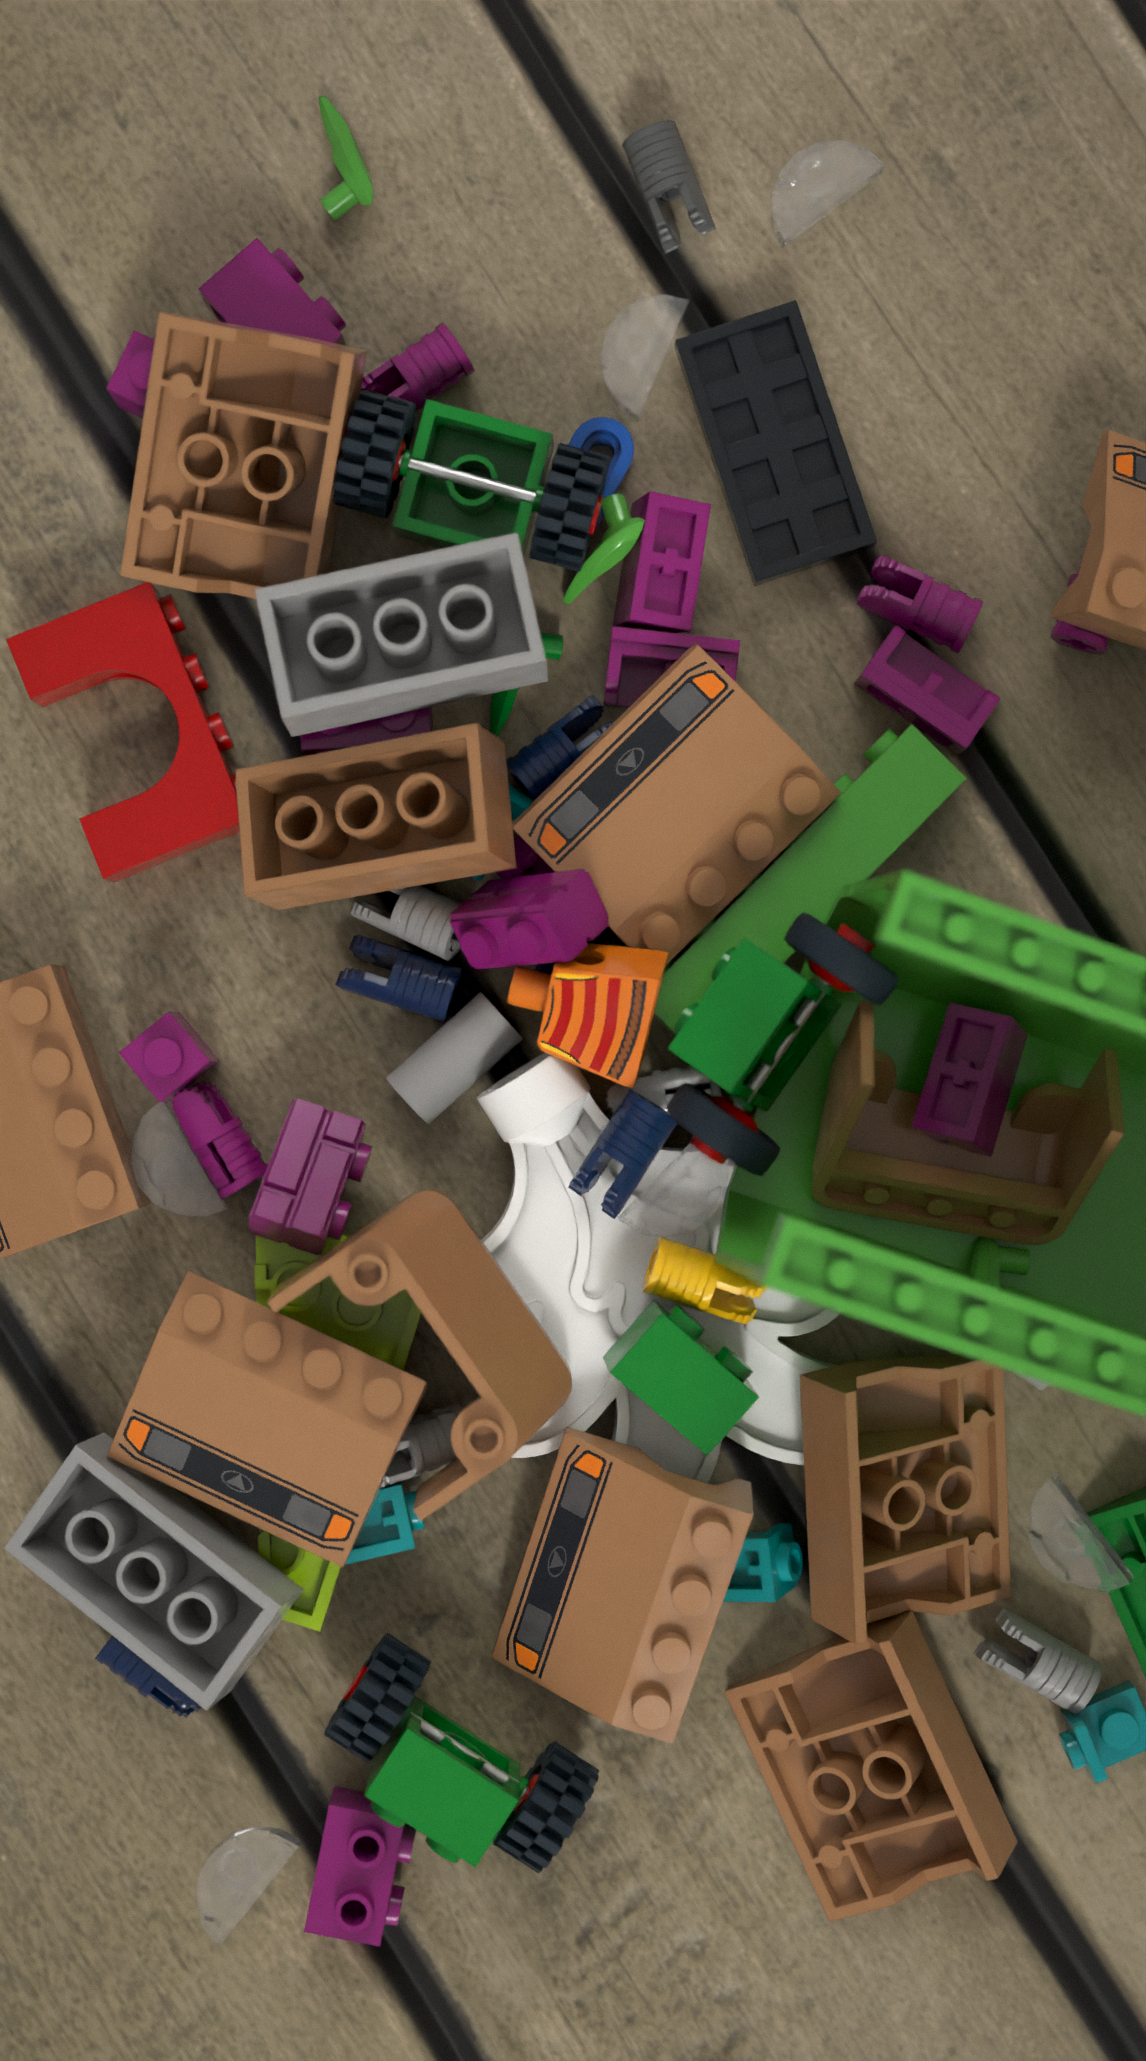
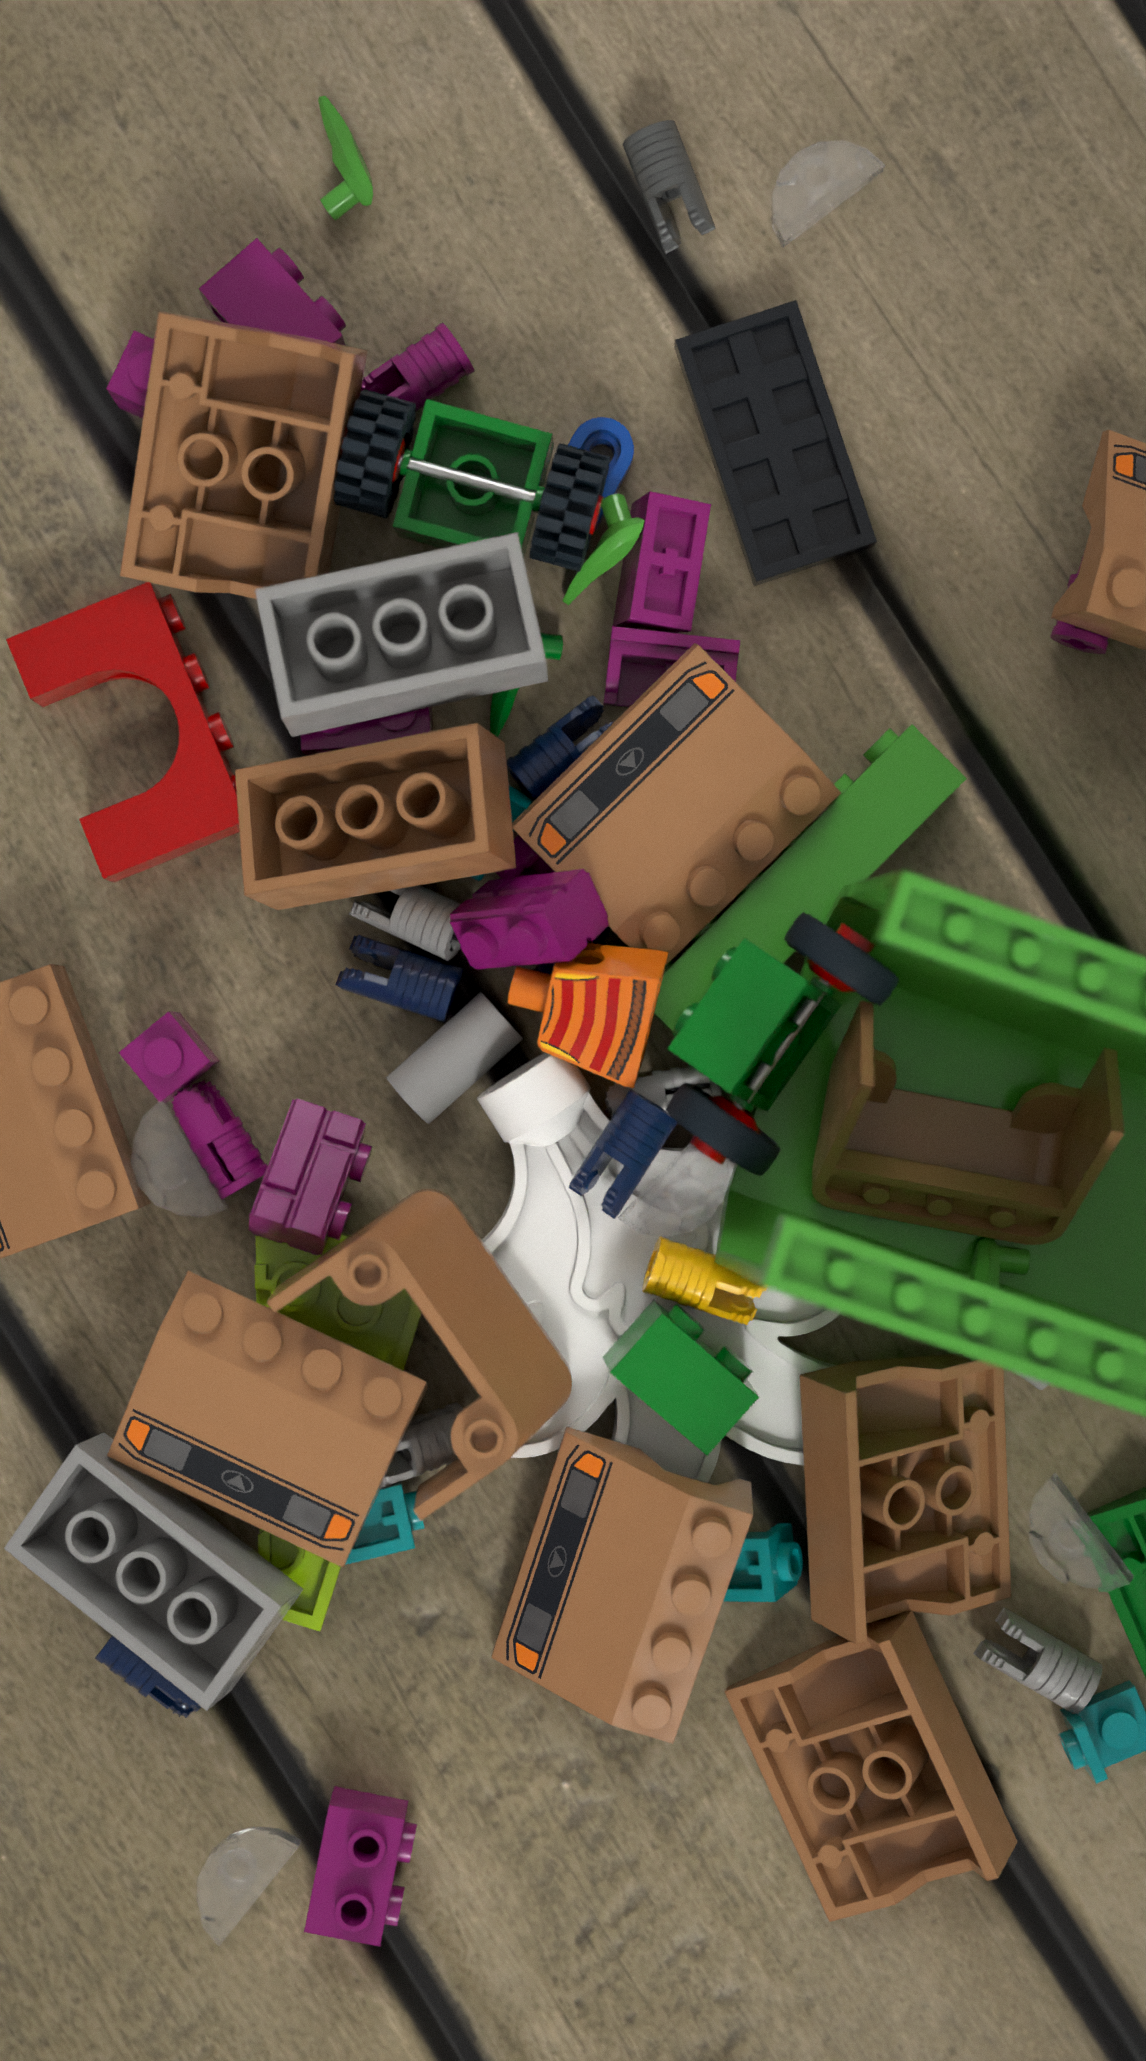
brick [324,1633,599,1873] -> none
clear plate [600,294,689,421] -> none
magenta hinge [854,624,1000,756] -> none
magenta hinge [857,555,983,653] -> none
magenta hinge [912,1002,1028,1157] -> none

